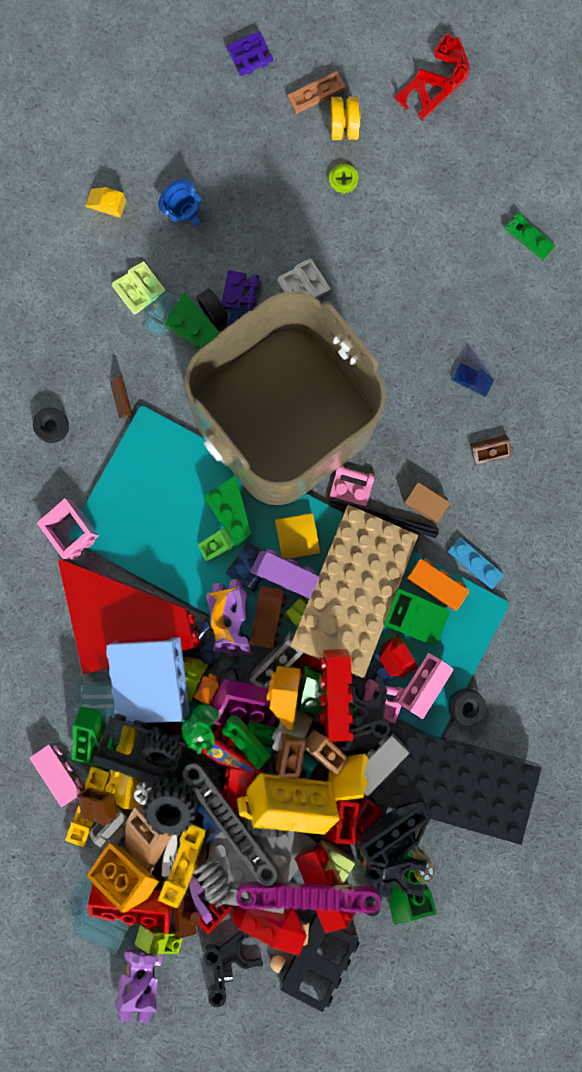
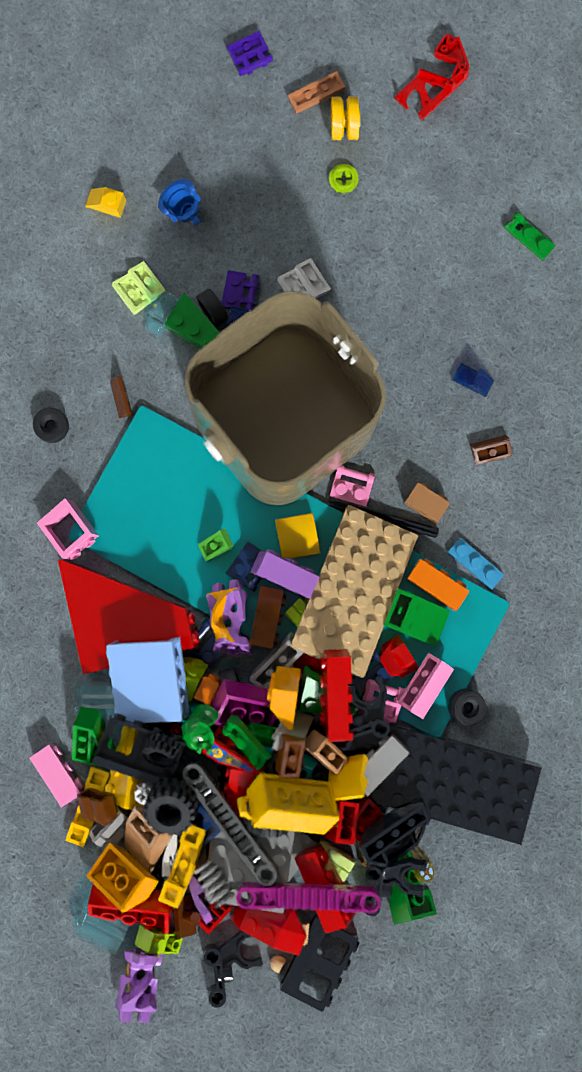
green wedge [203,475,252,547] -> none

